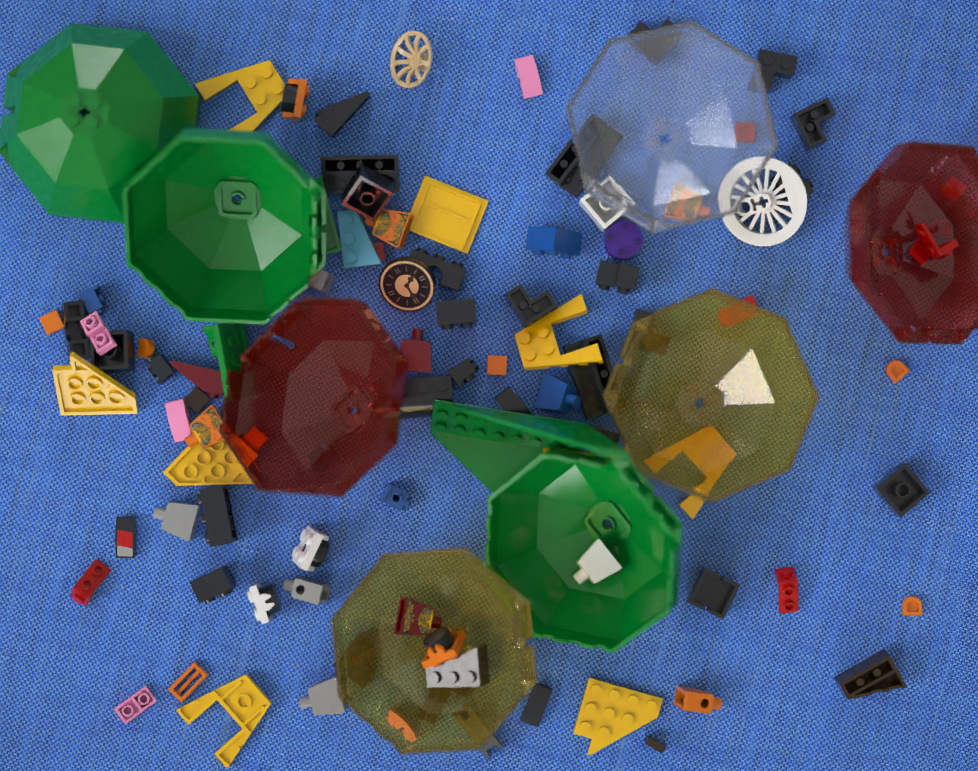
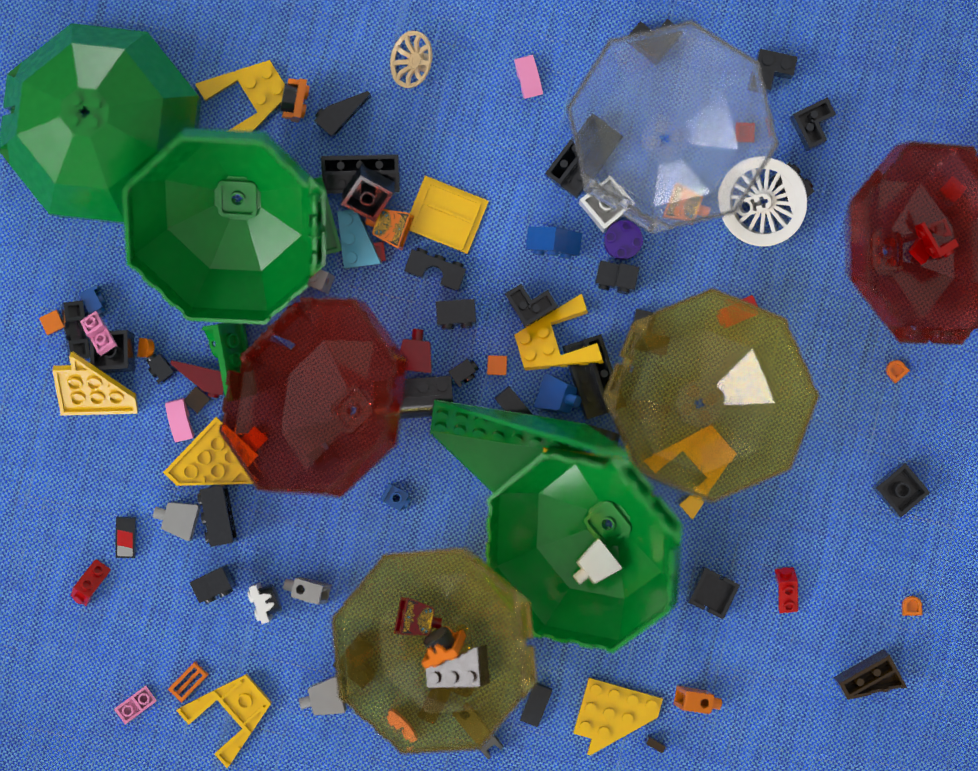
torso [184,405,234,448] -> none
white piece [292,526,329,572] -> none
tile [379,257,436,312] -> none

